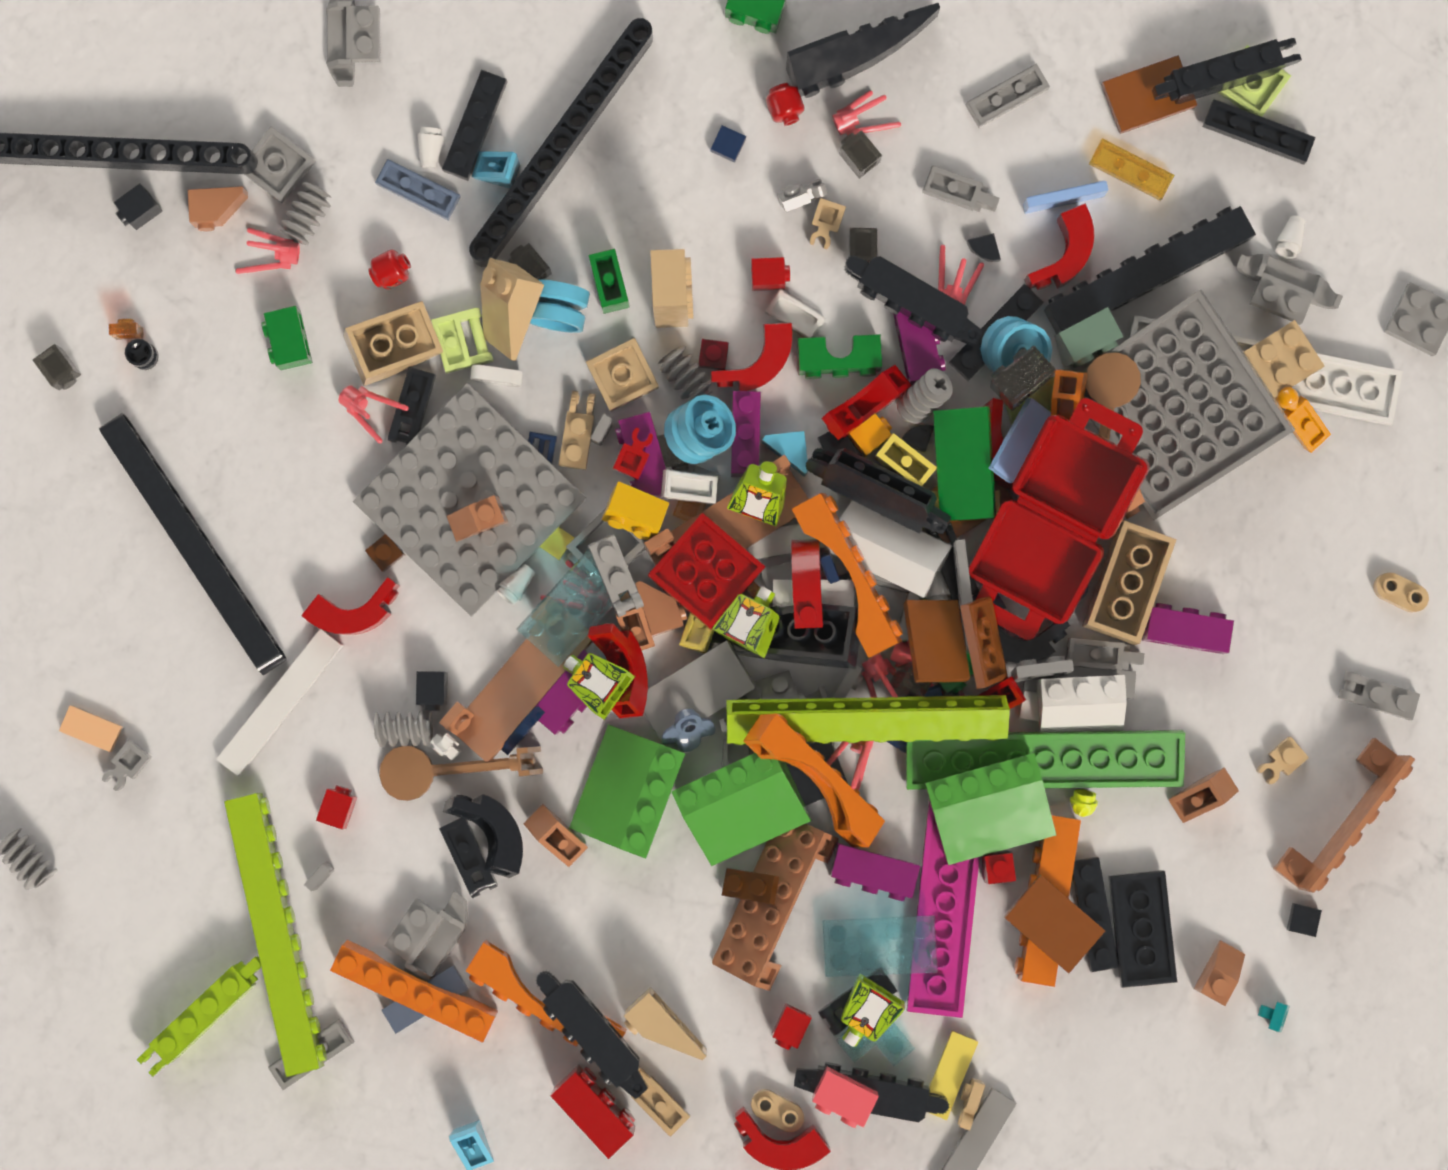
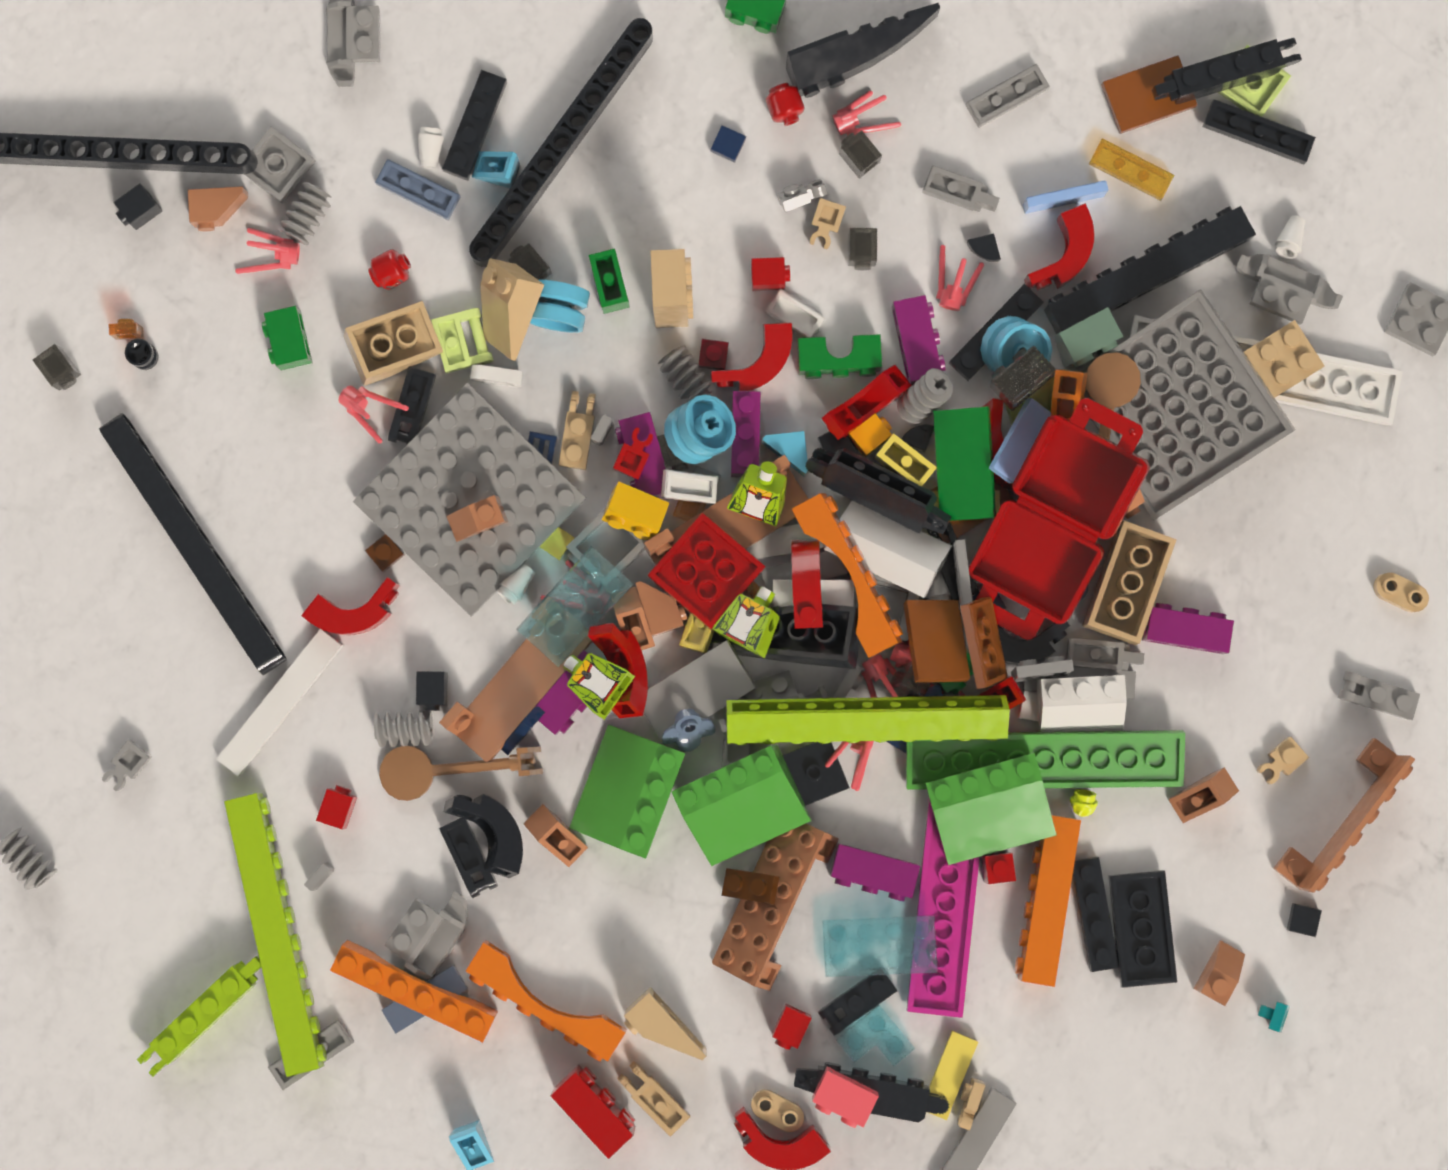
light nougat tile [59,705,123,752] -> none
white plate [430,733,461,760] -> none
black hinge [535,970,648,1099] -> none
tan plate [586,338,659,412] -> none
light grey plate [587,534,644,618] -> none
orange arch [743,713,885,847] -> none
dark blue tile [820,551,840,584] -> none
torso [841,974,905,1047] -> none
black hinge [844,255,983,346] -> none
dark orange tile [1004,875,1105,973] -> none
light orange plate [1276,387,1331,453] -> none

